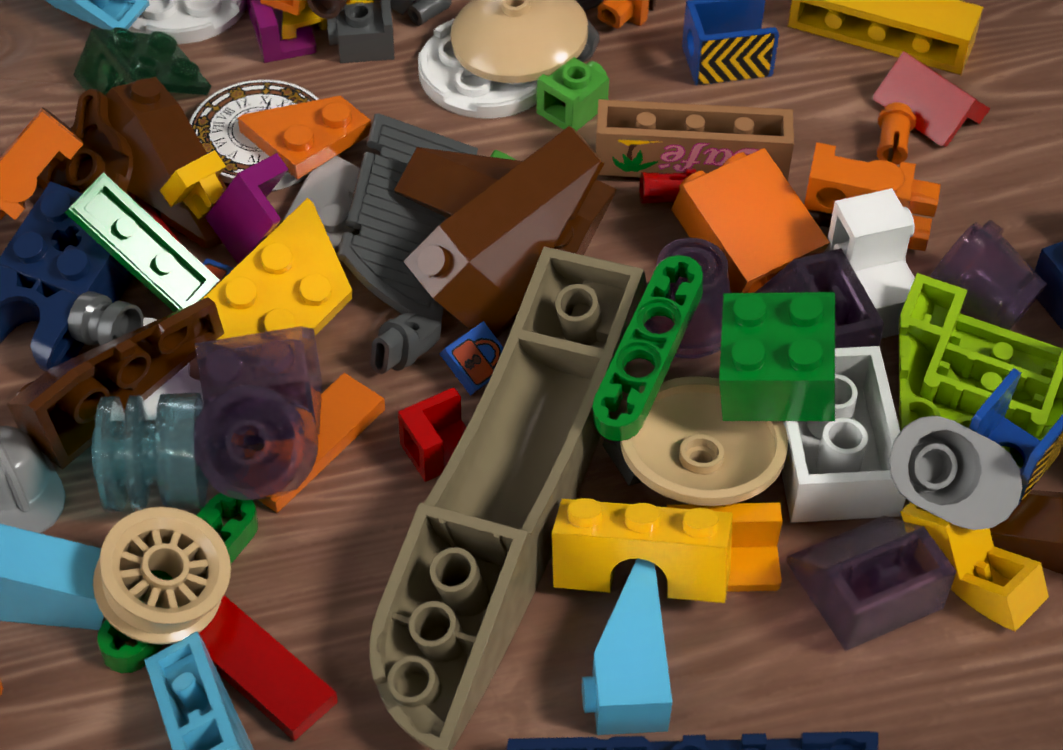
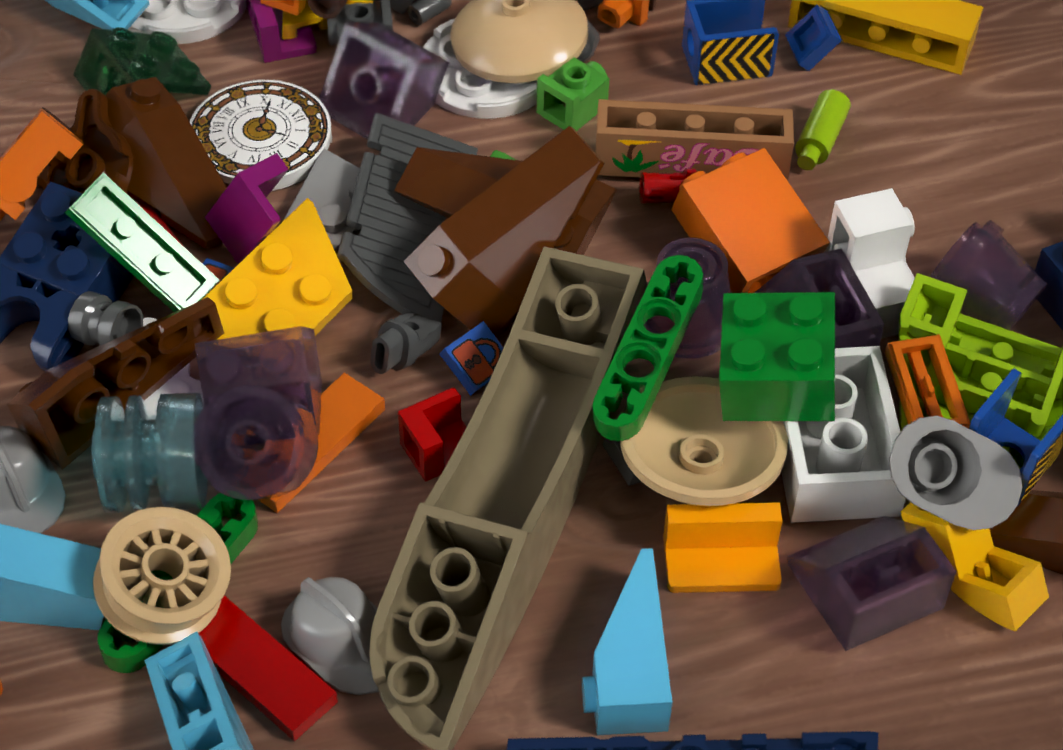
yellow tile [160,150,226,219] -> none
orange wing [238,96,371,180] -> none
yellow arch [552,498,733,603] -> none
orange hips [804,142,941,251] -> none
panel [873,51,991,147] -> none
orange pin [877,102,916,165] -> none
none -> light grey piece [281,577,379,695]
none -> clear purple slope [319,22,449,139]
none -> blue tile [785,5,842,71]
none -> lime cylinder [795,89,851,171]
none -> orange tile [885,334,970,428]

